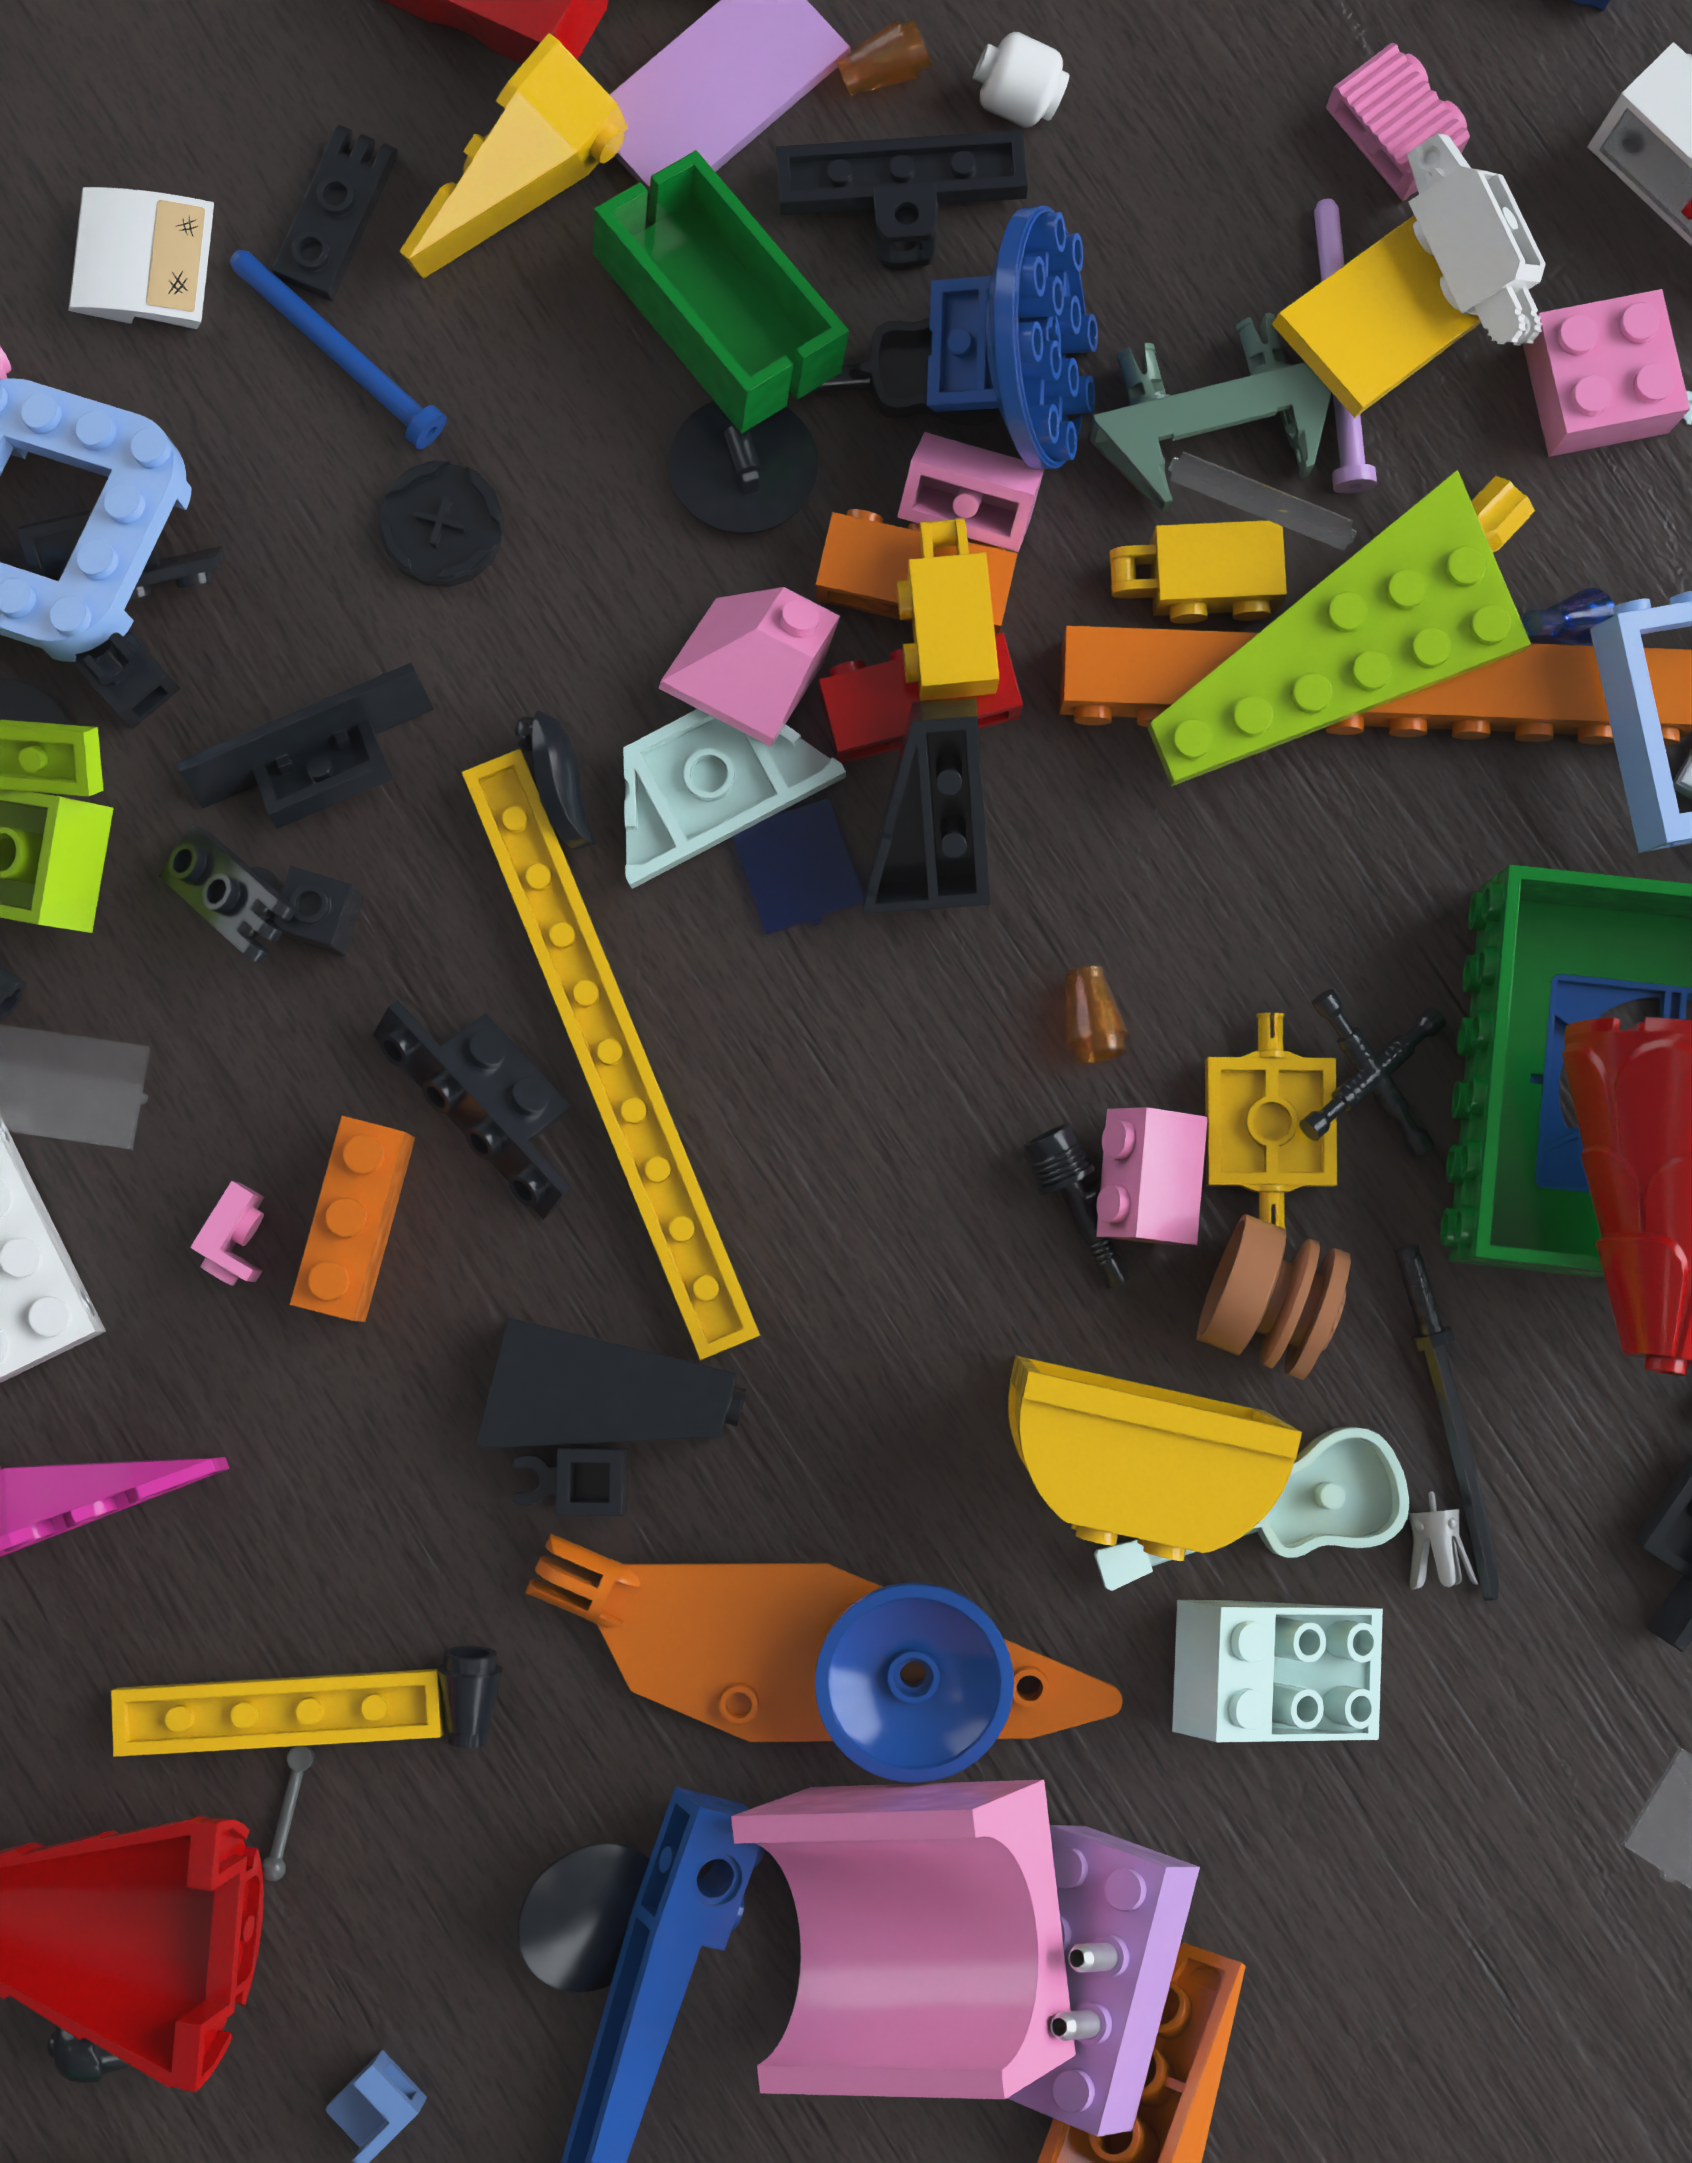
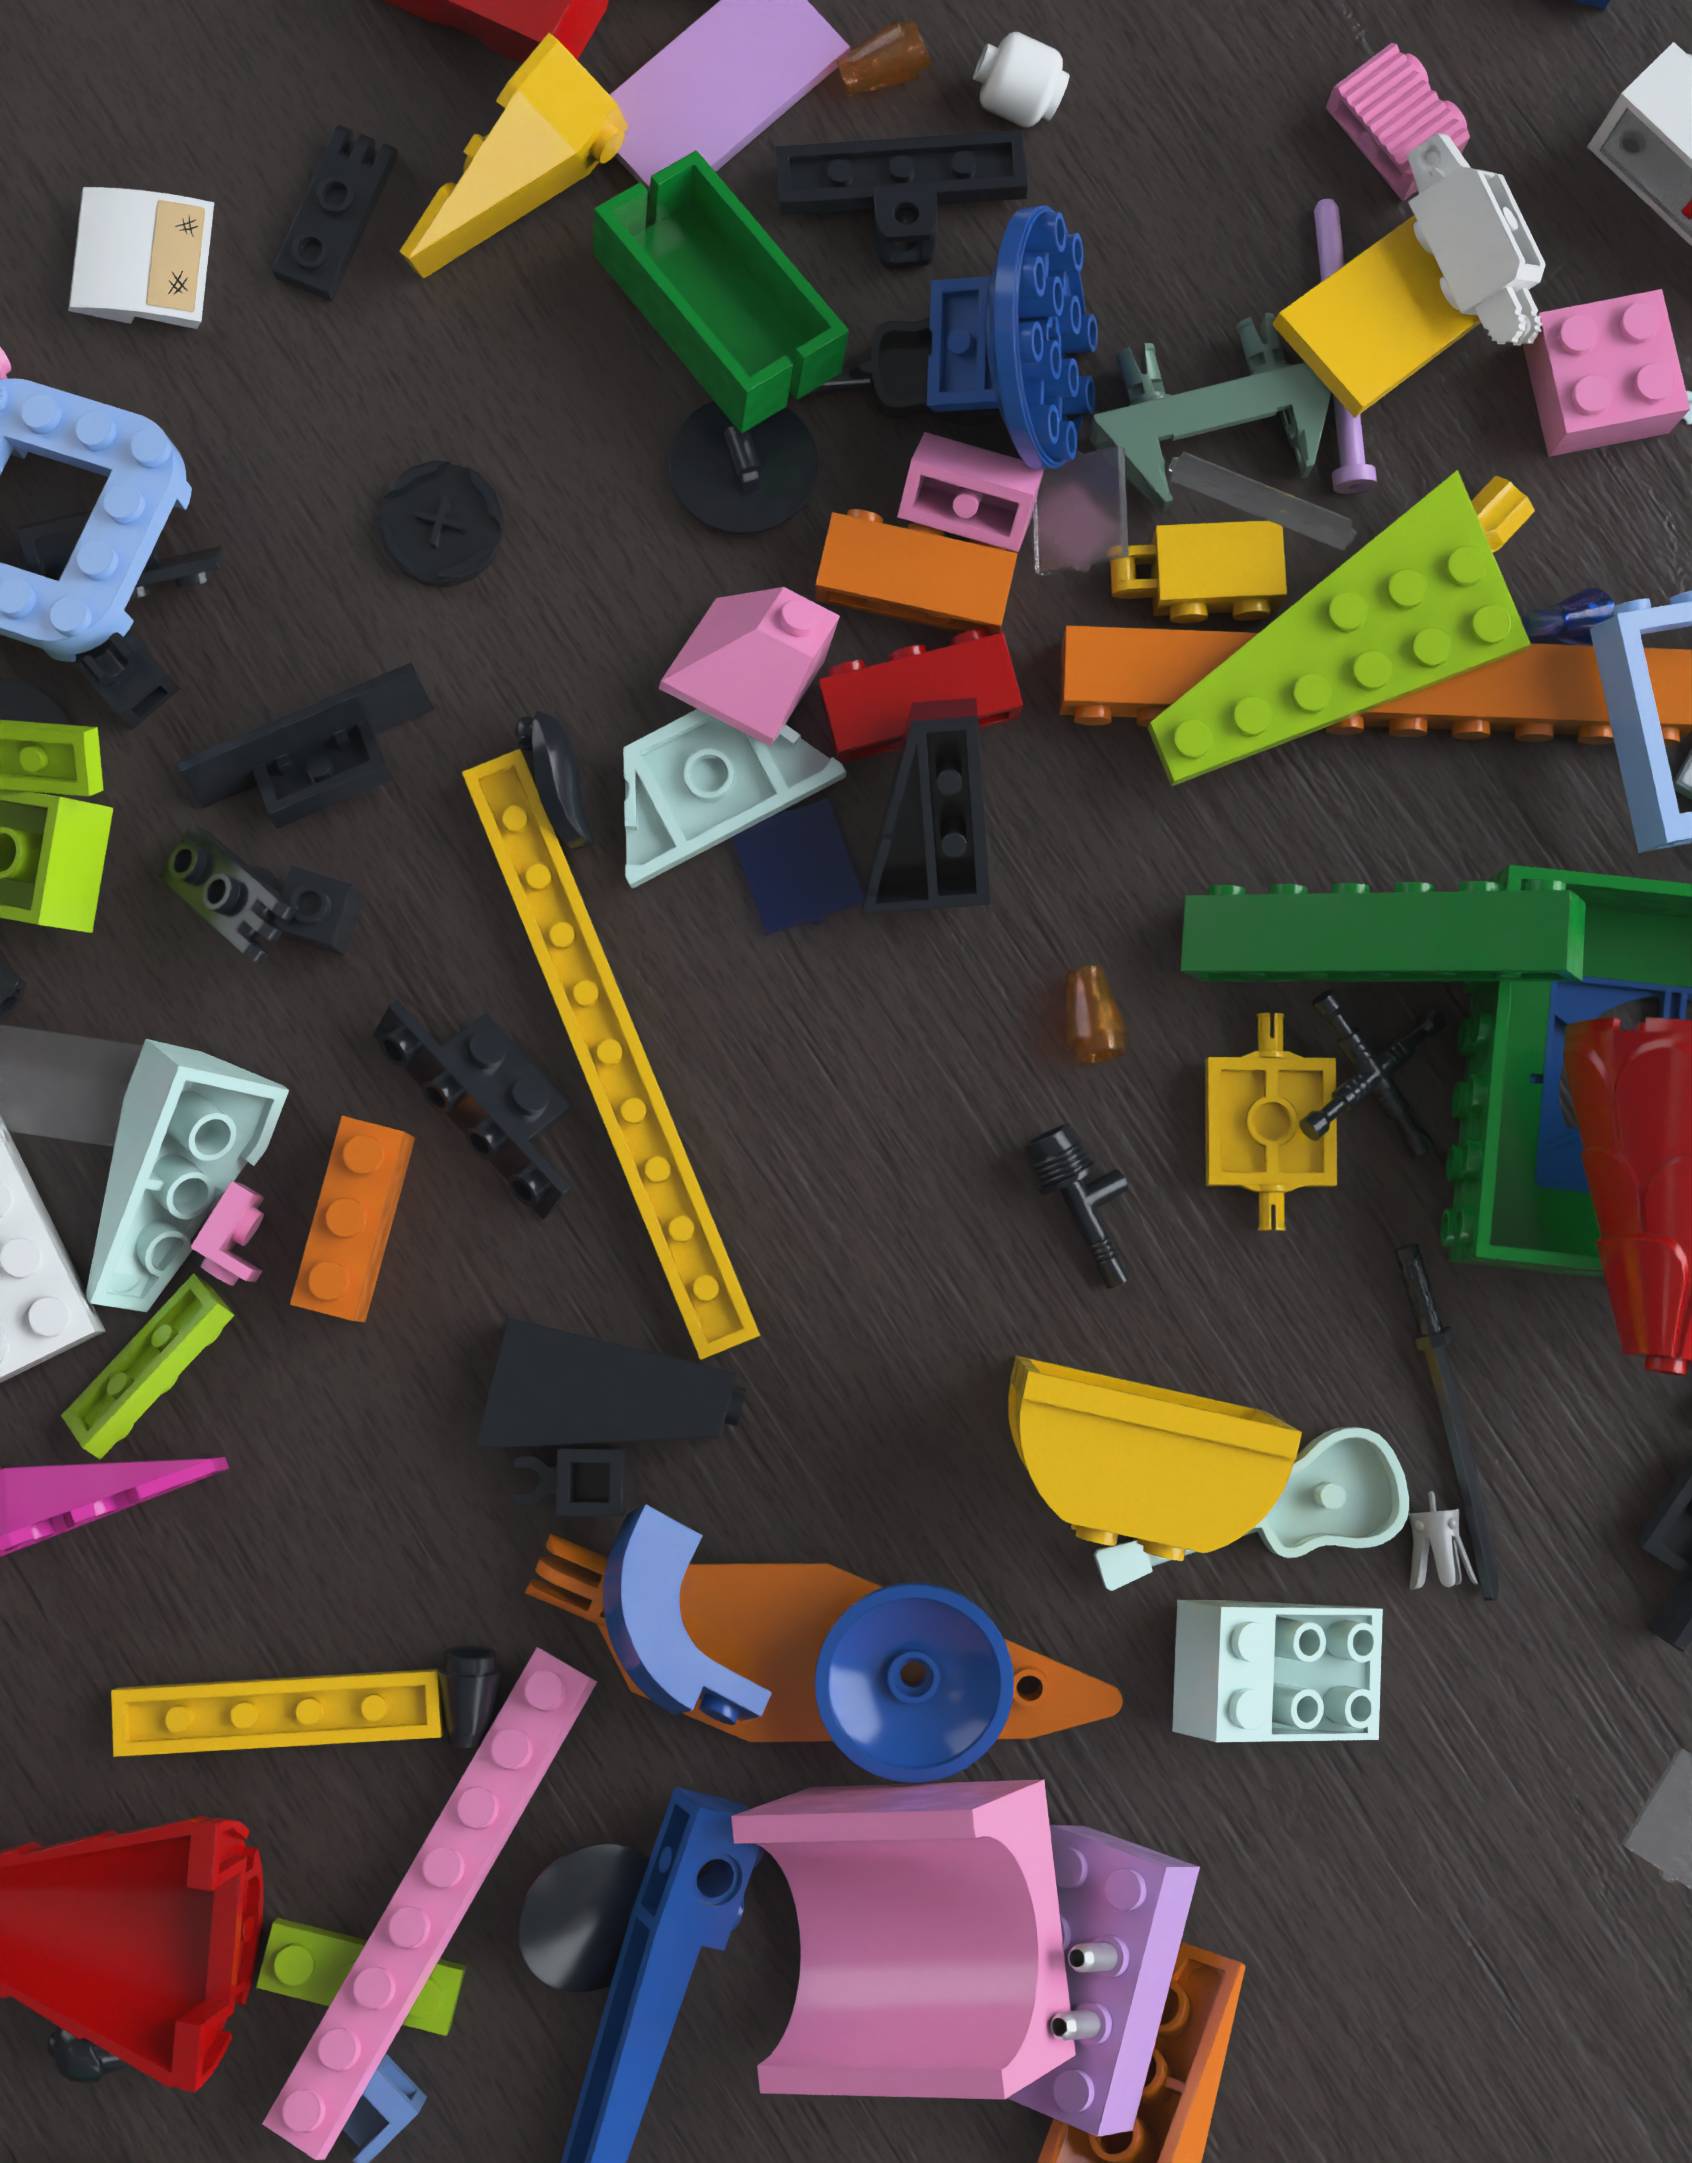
blue bar [230,250,447,449] -> none
dark grey hinge [261,1745,315,1882] -> none
yellow brick [897,518,999,701] -> none
bright pink brick [1096,1107,1207,1245] -> none
nougat wheel [1196,1214,1351,1380] -> none
none -> lime plate [61,1273,234,1460]
none -> light aqua wedge [85,1039,289,1312]
none -> lime plate [256,1918,466,2036]
none -> bright pink plate [262,1647,597,2160]
none -> arch [603,1504,772,1725]
none -> clear piece [1033,445,1129,576]
none -> green brick [1181,880,1586,982]

